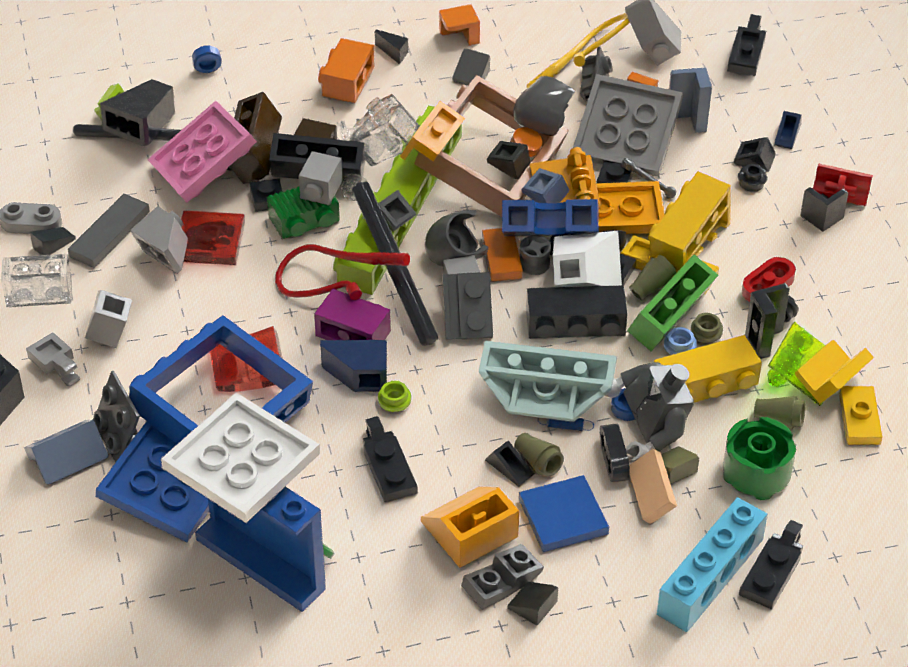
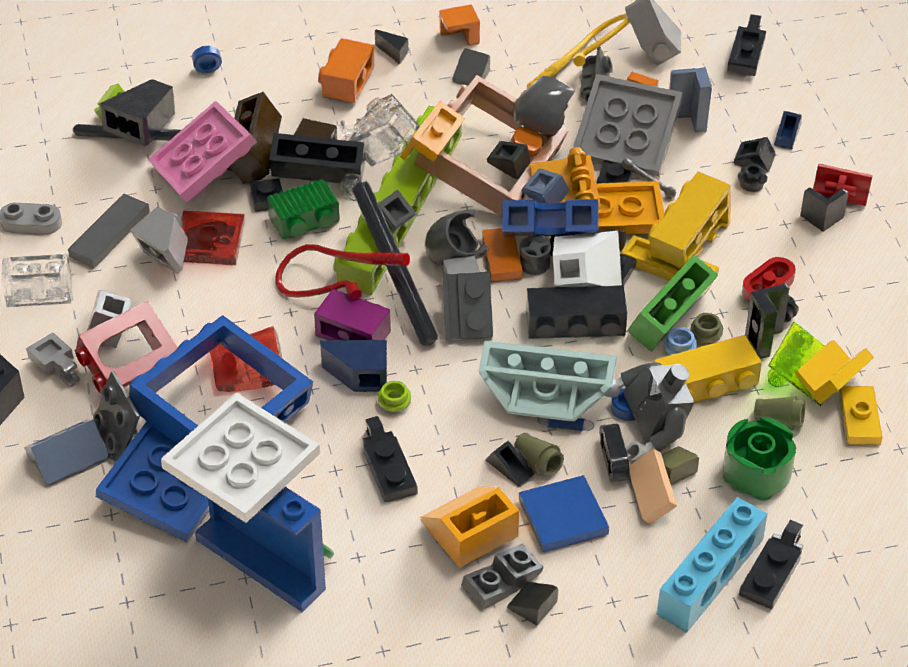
black piece [30,227,76,258] -> none
light grey brick [299,151,342,205] -> none
olive cone [629,254,677,301] -> none
none -> panel [75,301,178,394]

